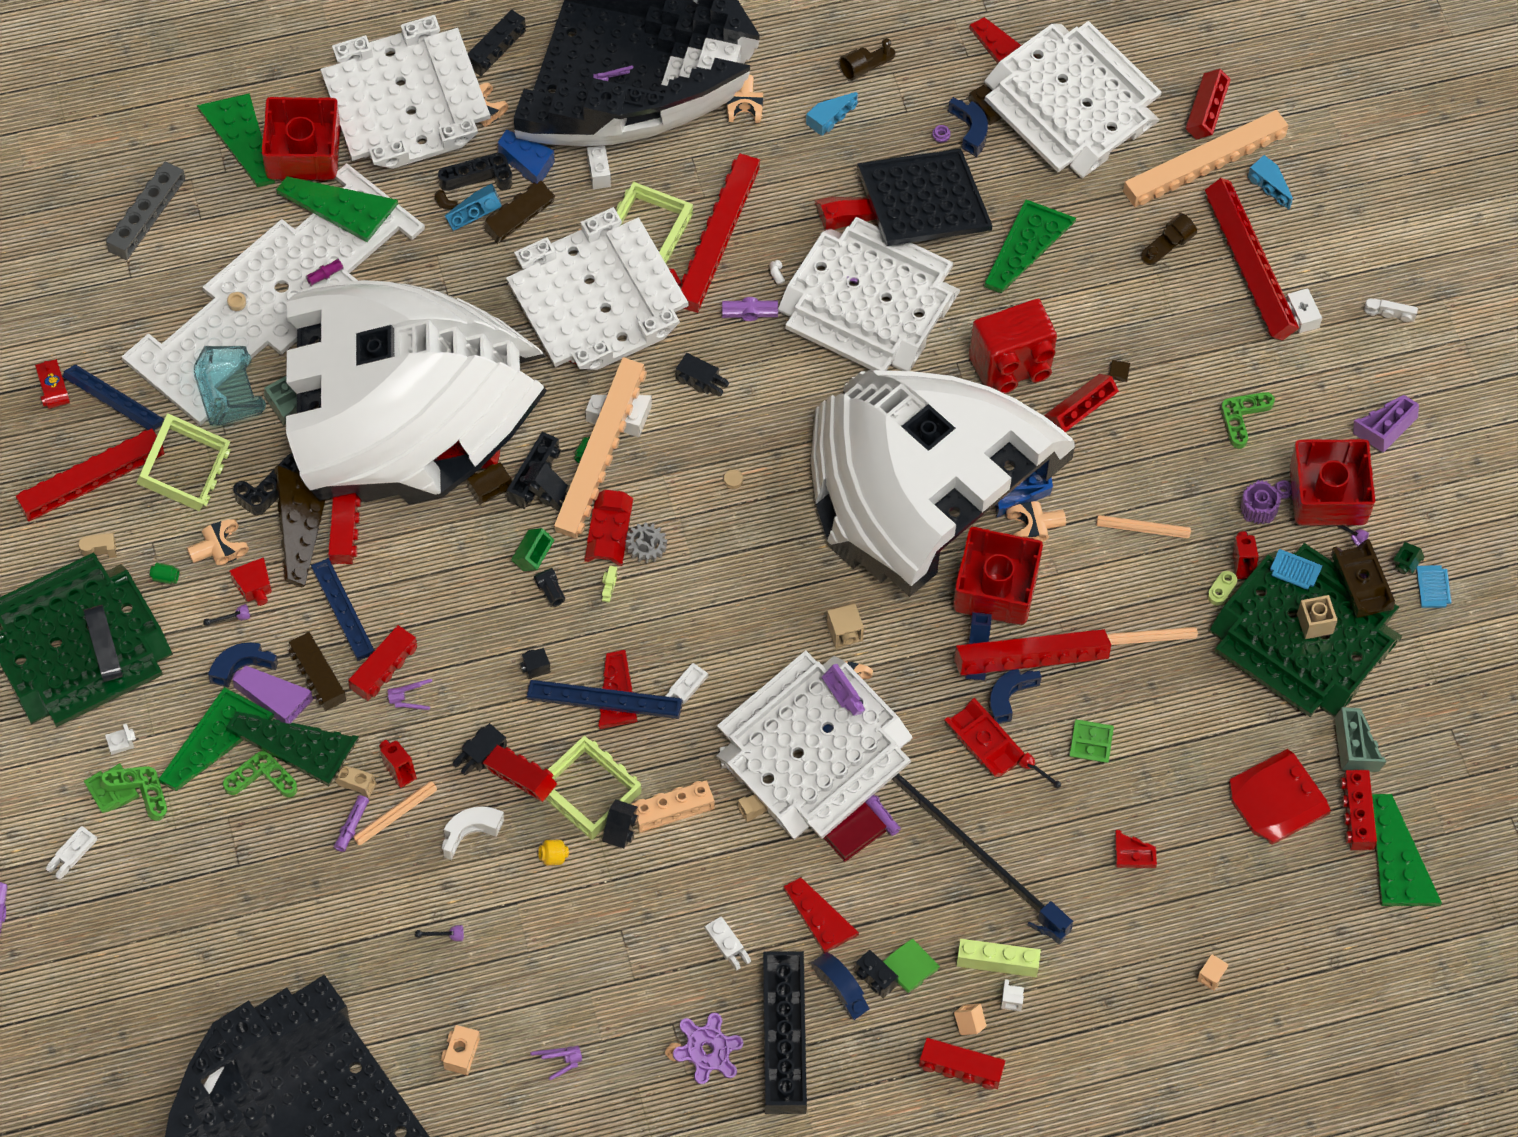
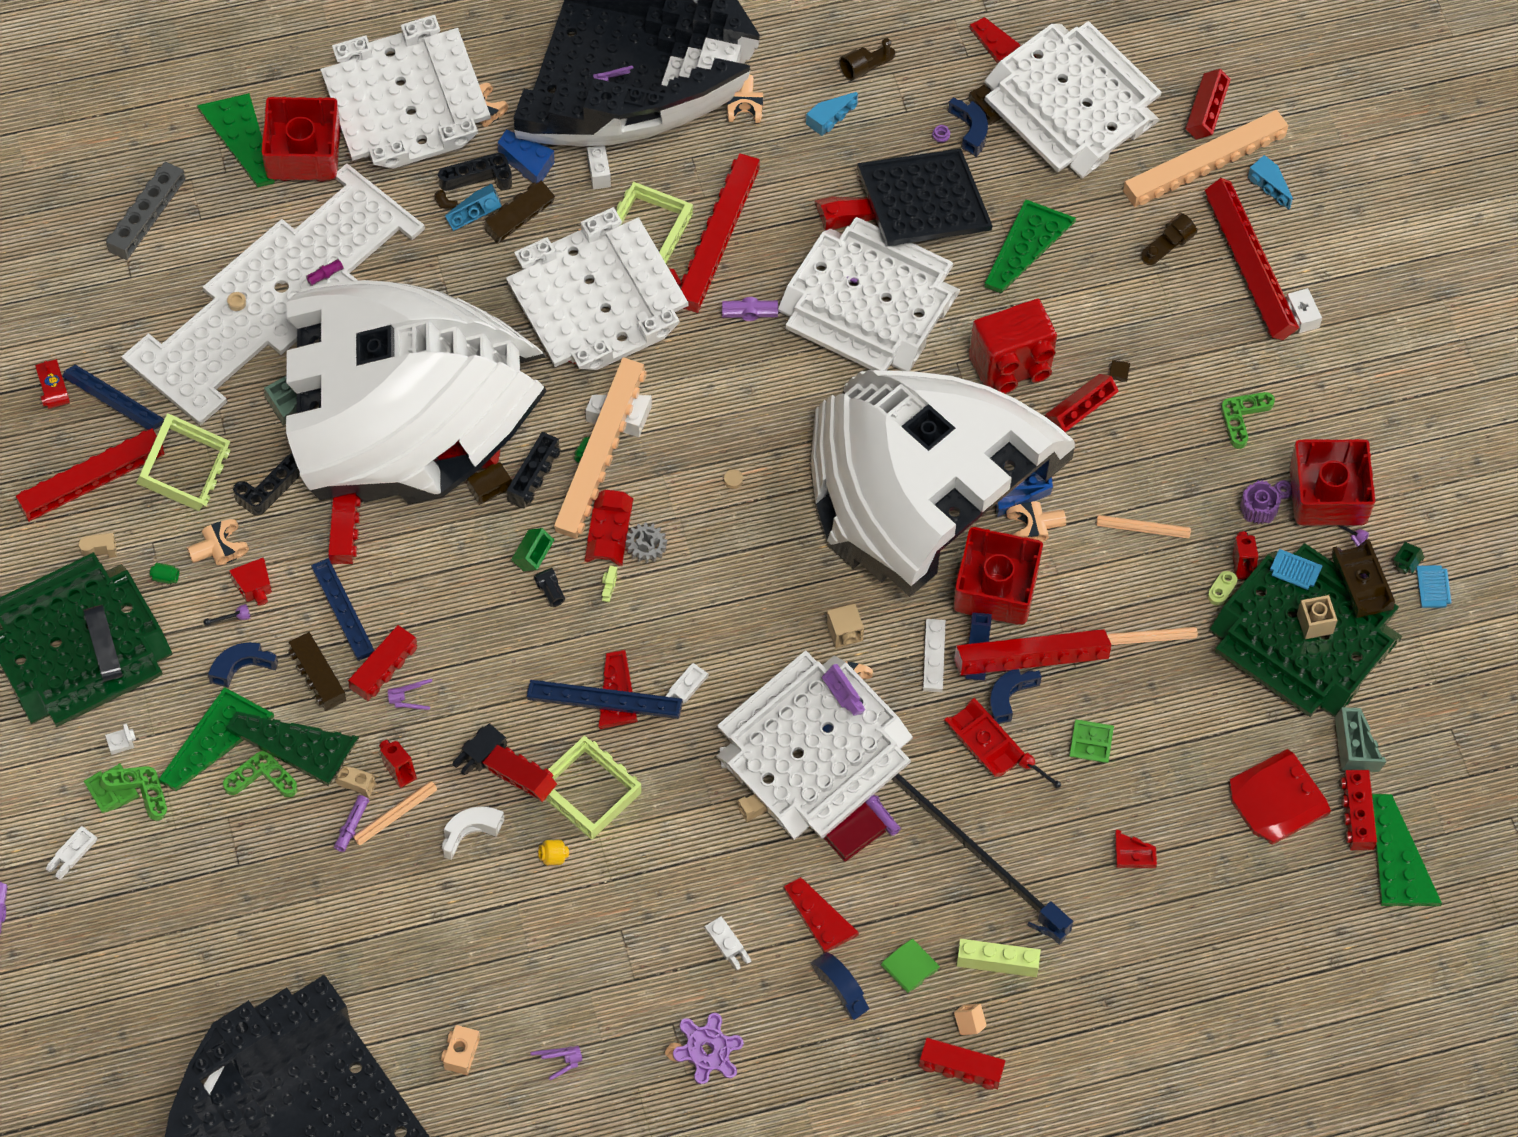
clear light blue windscreen [194,346,266,426] -> none
medium lavender slope [233,666,313,724] -> none
dark brown wing [275,465,326,588] -> none
green wing [276,177,398,242] -> none
hinge [415,925,464,941] -> none
black brick [468,9,526,76] -> none
black brick [519,648,551,680] -> none
black hinge [523,462,568,512] -> none
black brick [602,799,639,849] -> none
light nougat brick [632,780,715,833] -> none
black hinge [675,353,729,396] -> none
black brick [763,951,807,1114] -> none
white arm [769,260,785,285] -> none
black brick [855,950,899,999] -> none
white panel [1001,979,1024,1011] -> none
light nougat panel [1197,954,1228,991] -> none
medium lavender wedge [1353,395,1419,453] -> none
white hinge [1364,298,1418,322] -> none
none -> white plate [923,619,946,692]

